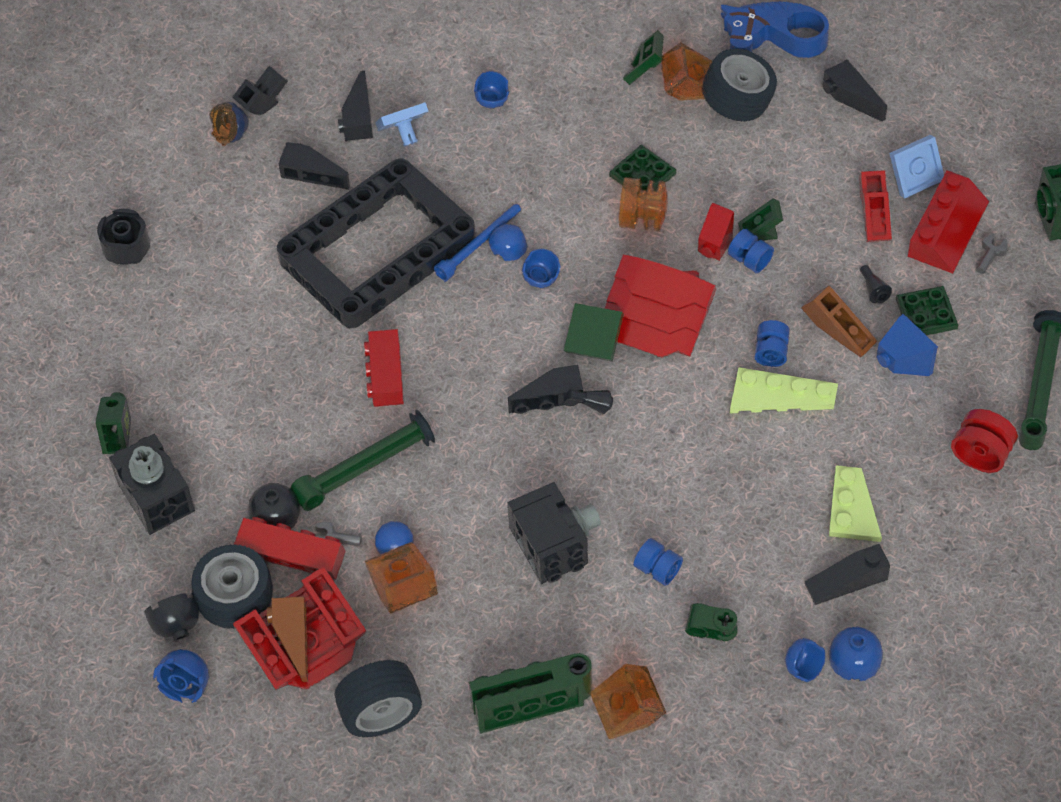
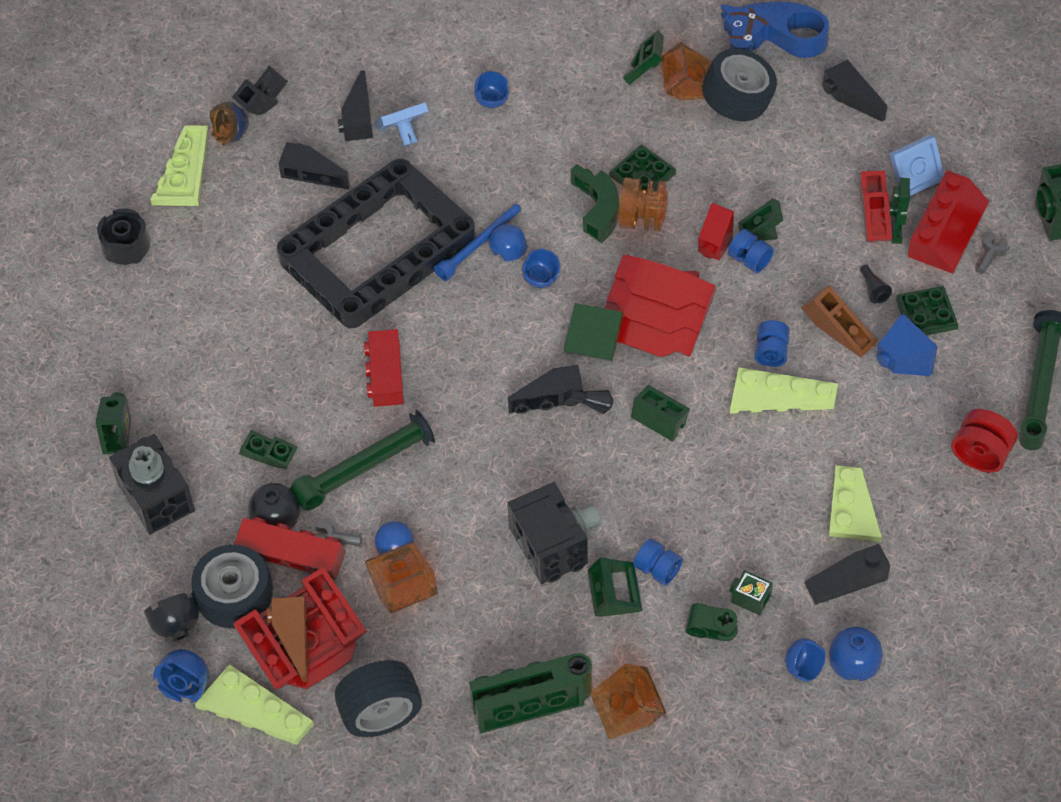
none -> yellowish green wing [150,125,209,206]
none -> yellowish green wing [195,664,314,745]
none -> dark green slope [239,430,298,469]
none -> dark green arch [571,164,619,243]
none -> dark green tile [588,557,642,617]
none -> dark green hinge [631,385,690,442]
none -> dark green brick [730,570,773,616]
none -> dark green wing [889,177,910,244]

